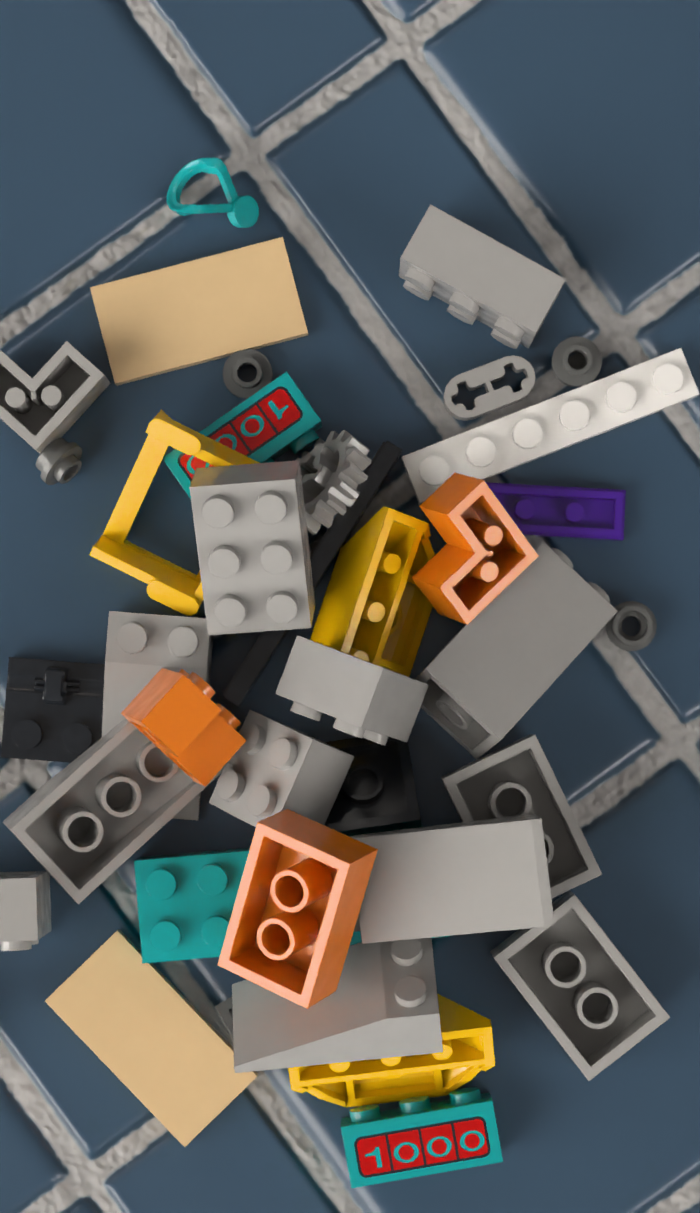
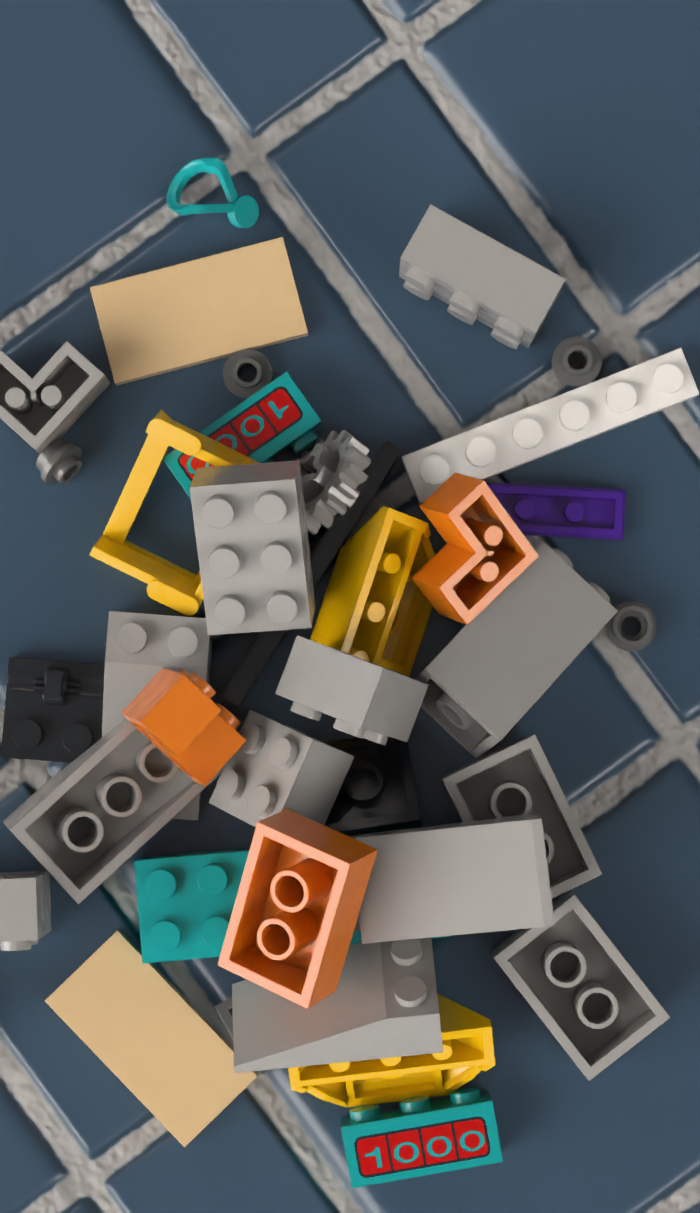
light grey beam [443,355,536,421] -> none

